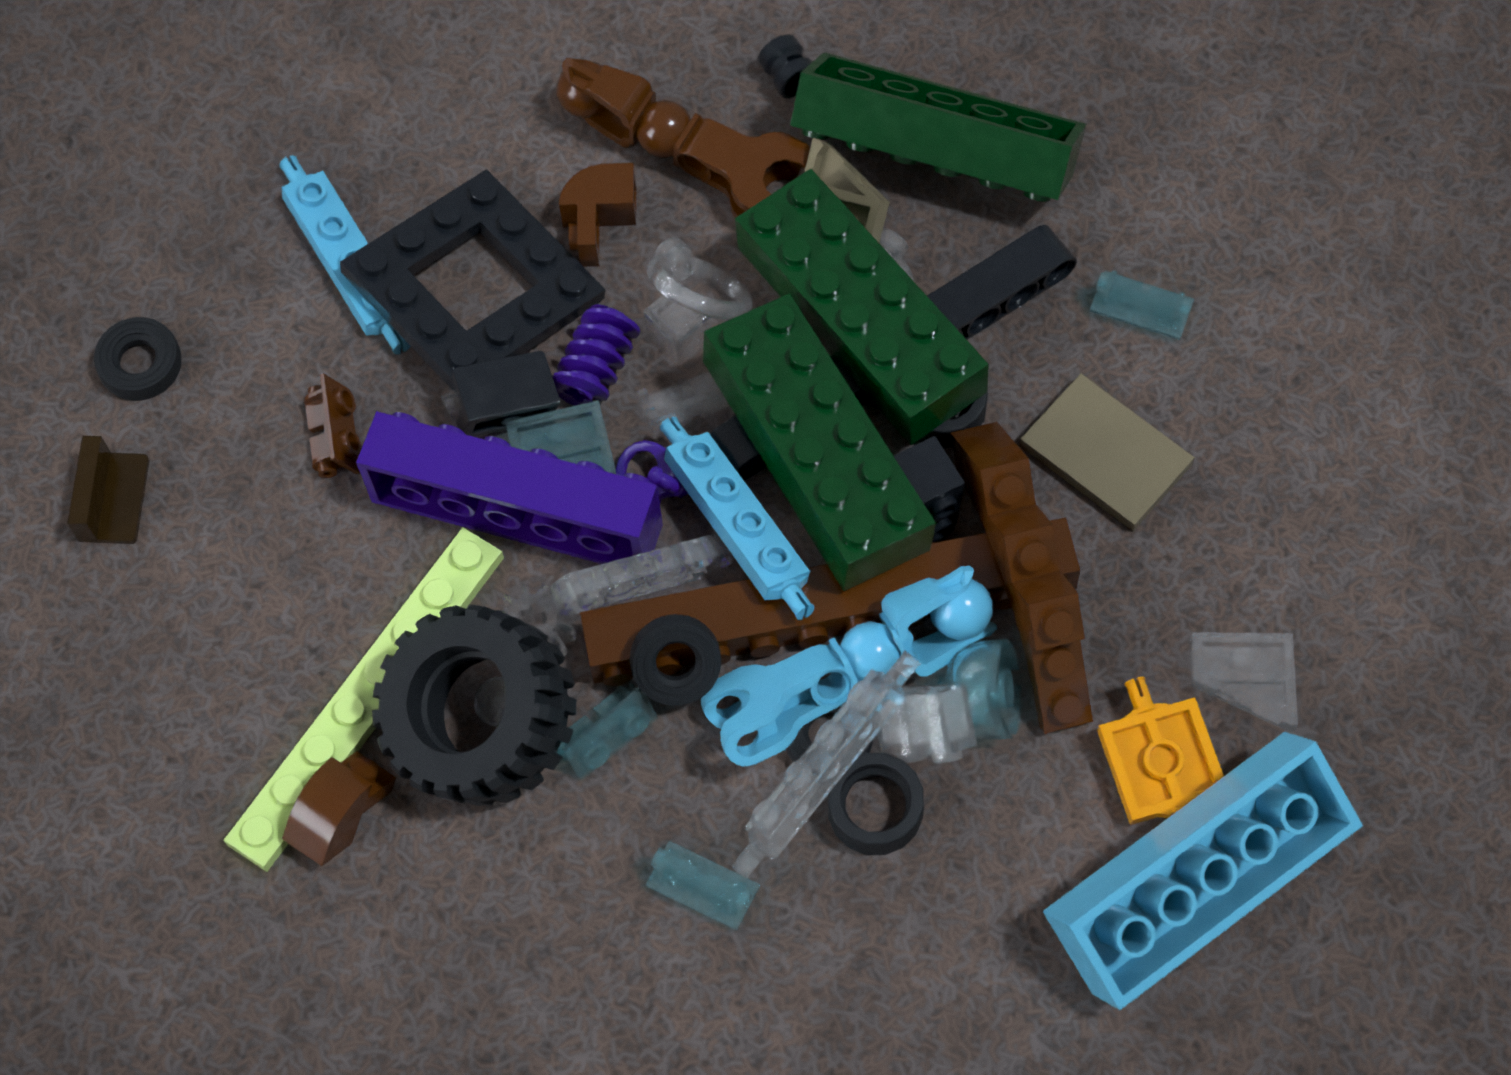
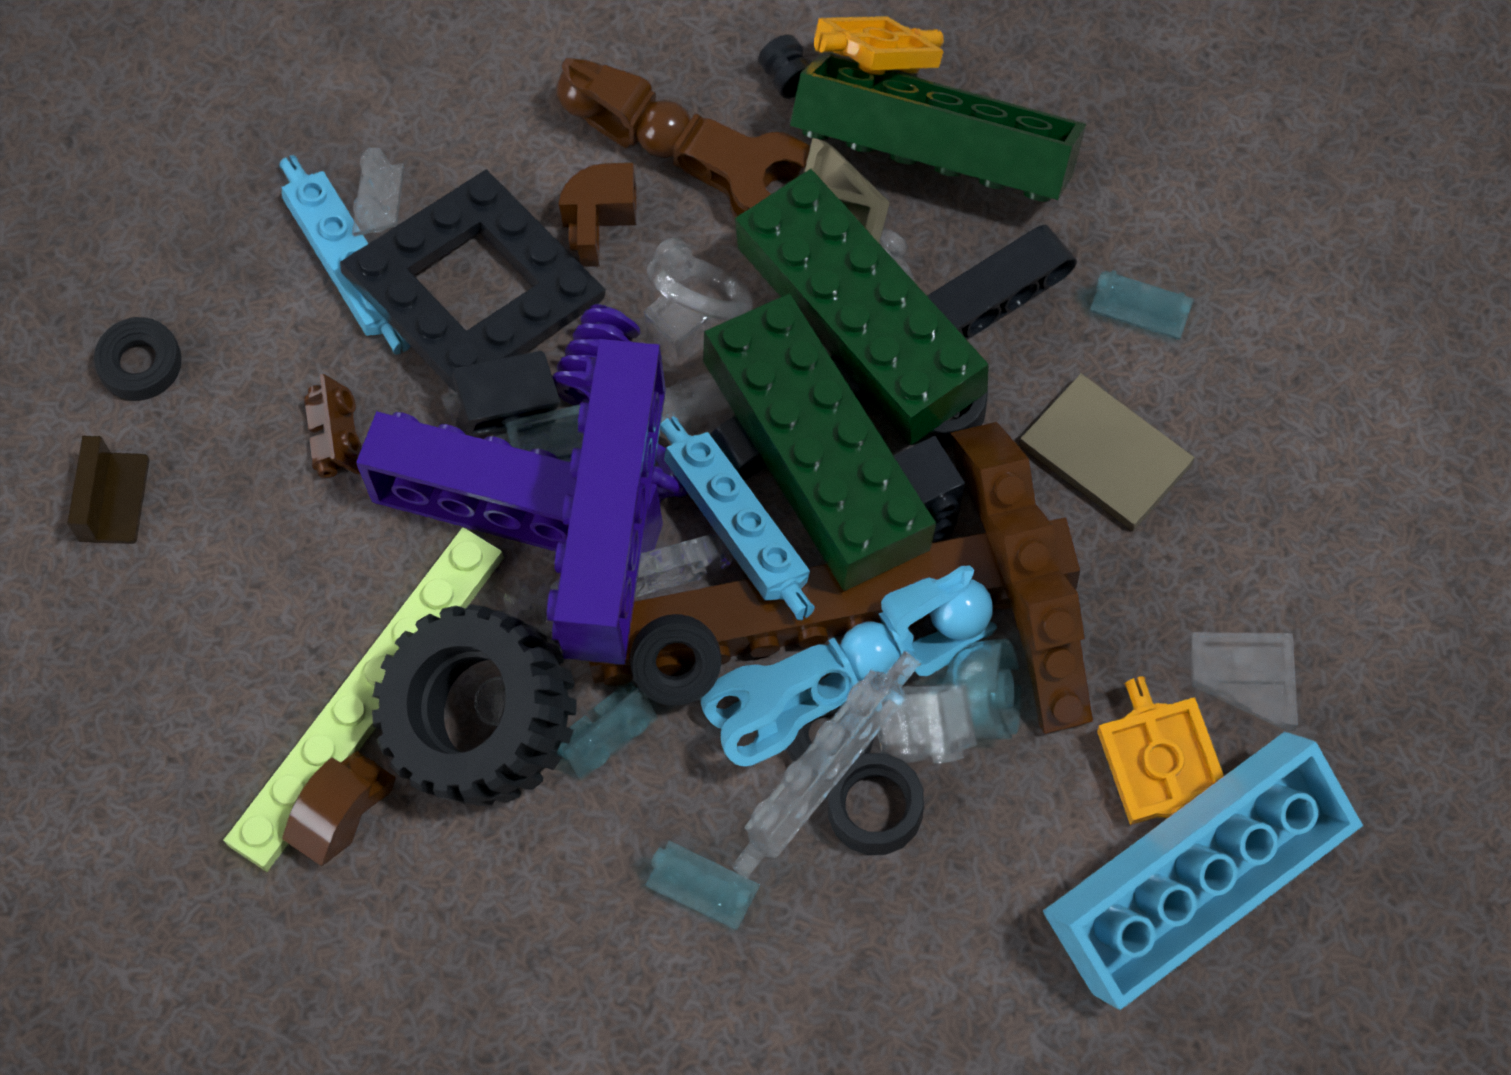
none -> clear hinge [352,148,405,237]
none -> dark purple brick [547,339,666,665]
none -> light orange plate [814,16,944,75]

